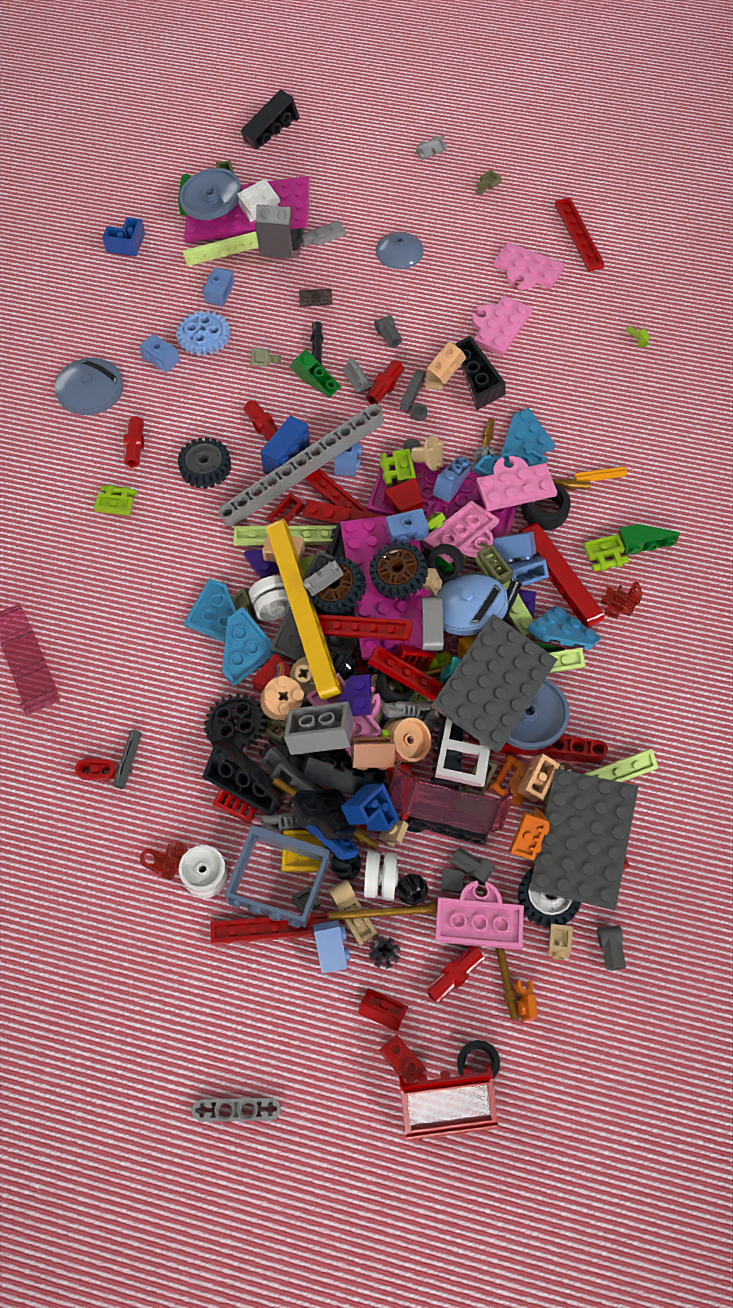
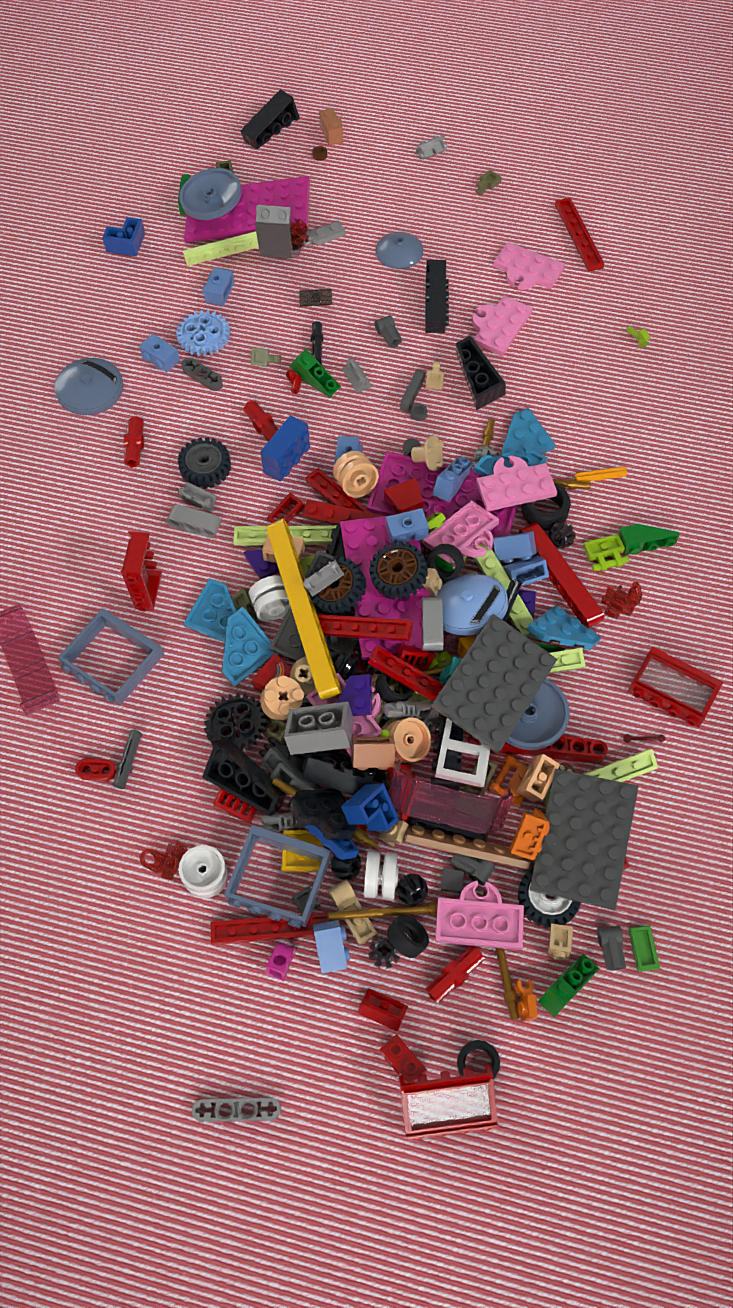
lime plate [94,484,137,516] -> none
light grey beam [219,404,384,527] -> none
white bracket [237,179,280,222] -> none
red piece [366,360,404,405] -> none
lime plate [379,449,416,487] -> none
light nougat brick [427,341,466,384] -> none
olive slope [477,544,514,585] -> none
none -> sand blue window [58,608,164,706]
none -> red window [121,531,162,612]
none -> light grey beam [166,505,221,538]
none -> light grey hinge [178,482,217,512]
none -> dark grey beam [181,358,223,391]
none -> dark pink leg [266,942,295,981]
none -> red arm [286,370,302,394]
none -> clear red piece [290,219,309,248]
none -> reddish brown tile [312,146,328,161]
none -> nougat brick [319,108,343,146]
none -> light nougat wheel [333,451,379,498]
none -> black tyre [387,915,429,958]
none -> medium nougat plate [405,825,530,869]
none -> black wedge [425,260,449,333]
none -> green slope [538,953,600,1017]
none -> black piece [548,521,576,549]
none -> dark red hinge [623,734,666,743]
none -> window [628,646,724,728]
none -> bright green tile [628,925,660,972]

